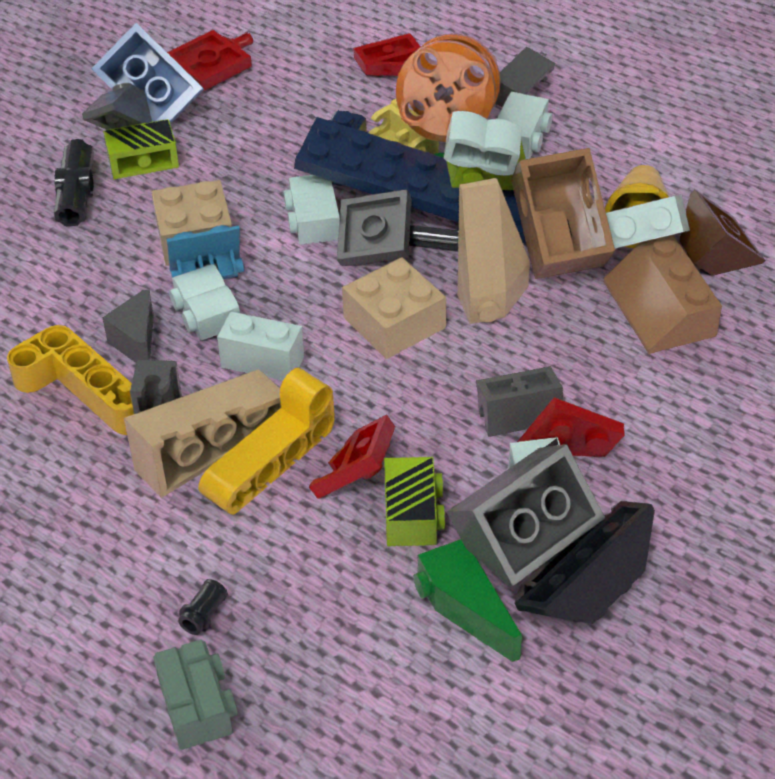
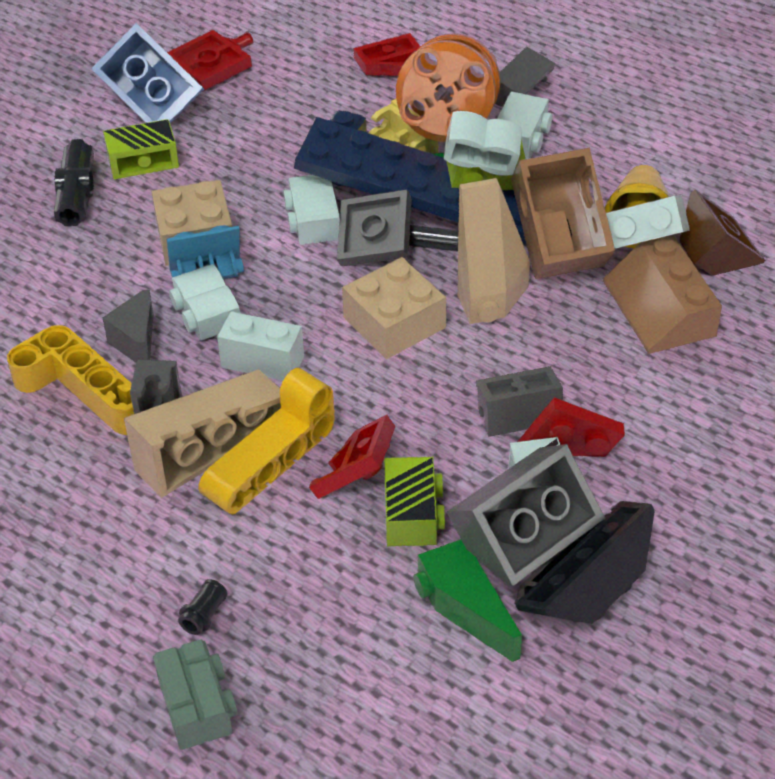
dark grey slope [82,83,152,130] -> none

